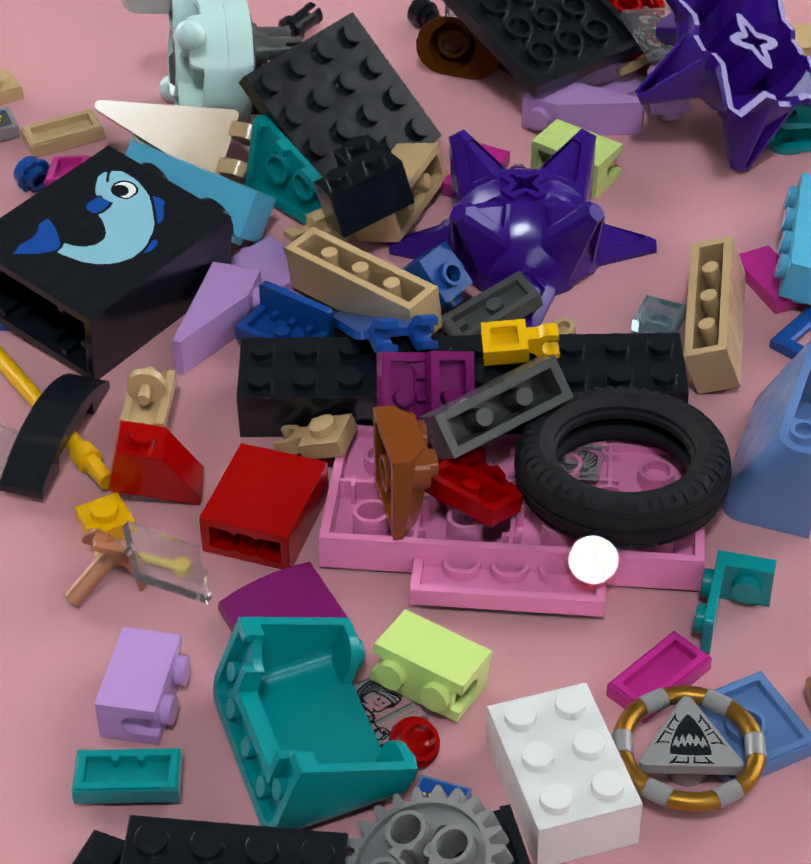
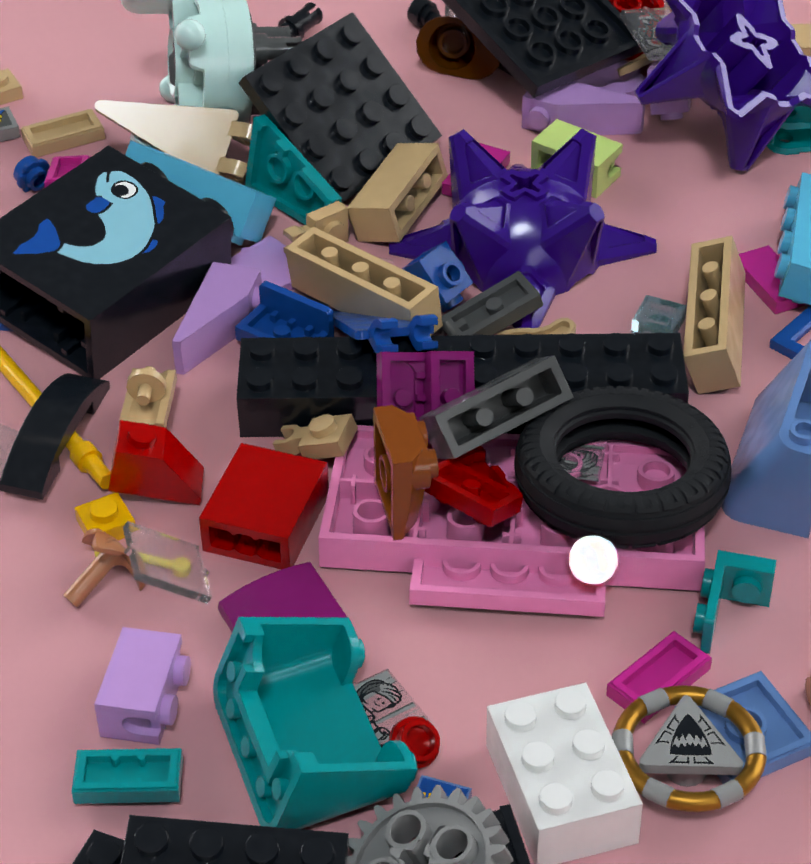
black brick [313,134,415,238] -> none
yellowish green brick [370,609,492,722] -> none
yellow plate [480,319,560,366] -> none

